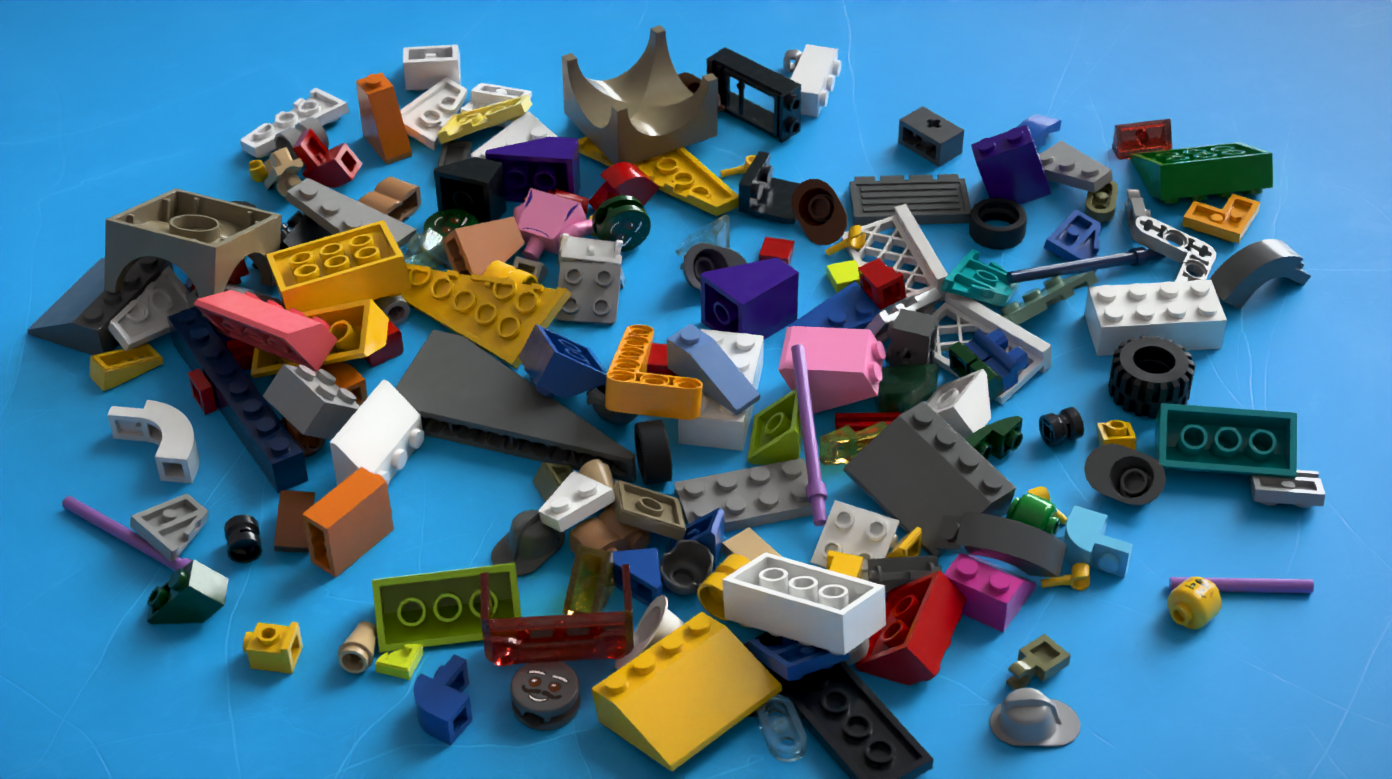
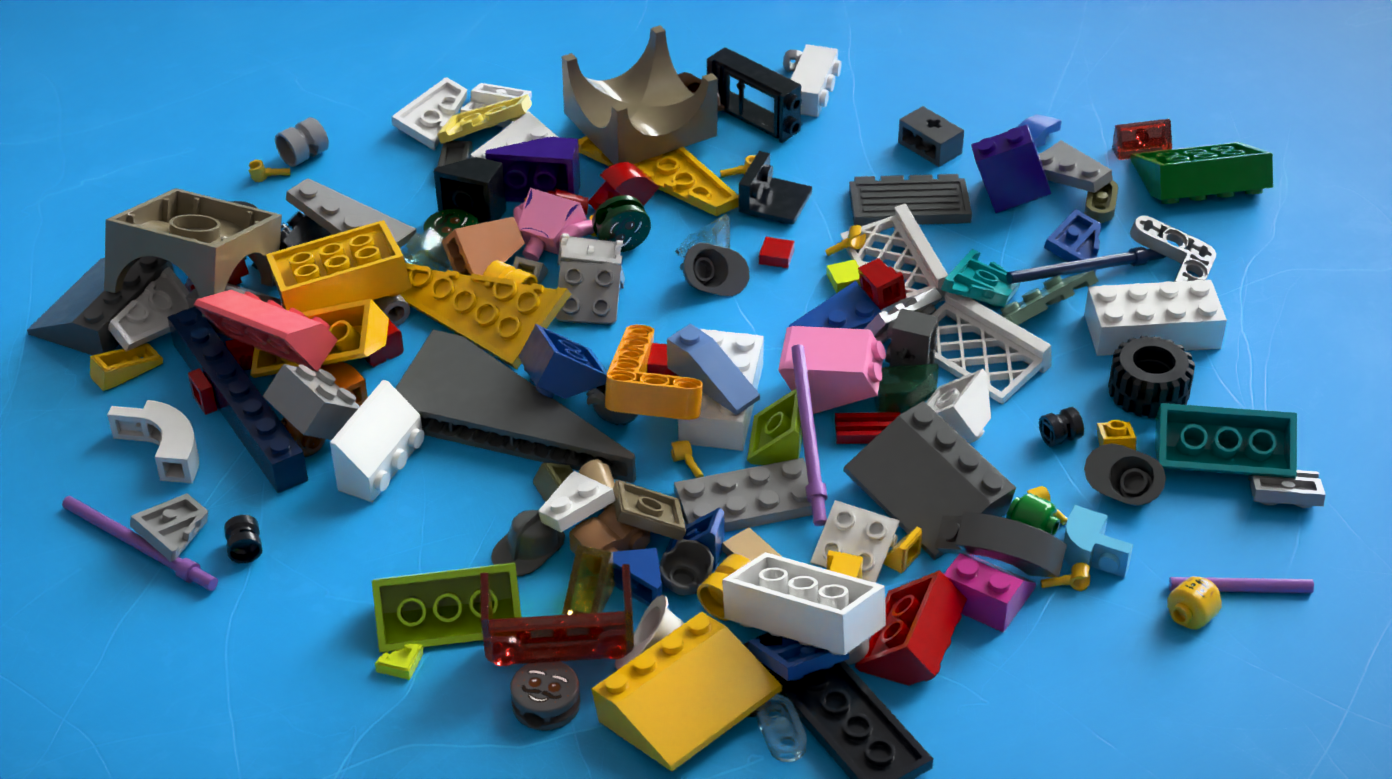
dark green slope [147,559,229,624] -> none
white wing [240,88,349,158] -> none
yellow brick [243,622,303,674] -> none
tan hips [263,147,304,198] -> none
reddish brown slope [274,490,315,553] -> none
red brick [292,128,363,188] -> none
orange brick [302,467,394,578] -> none
tan cone [338,621,377,673] -> none
orange slope [356,72,412,165] -> none
medium nougat brick [358,177,422,222] -> none
white slope [403,45,461,91] -> none
blue brick [414,654,472,745] -> none
black tyre [634,419,672,485] -> none
dark purple slope [700,257,799,339] -> none
reddish brown piece [791,179,848,245] -> none
clear yellow slope [819,421,888,465] -> none
dark grey hinge [867,555,942,594] -> none
hips [949,329,1028,402] -> none
dark green slope [965,416,1023,460] -> none
black tyre [969,198,1027,250] -> none
light grey piece [990,688,1081,747] -> none
olive plate [1006,634,1071,690] -> none
light grey plate [1125,189,1151,239] -> none
light orange plate [1182,194,1260,244] -> none
dark grey arch [1209,239,1311,309] -> none
none -> yellow hand [671,440,704,478]

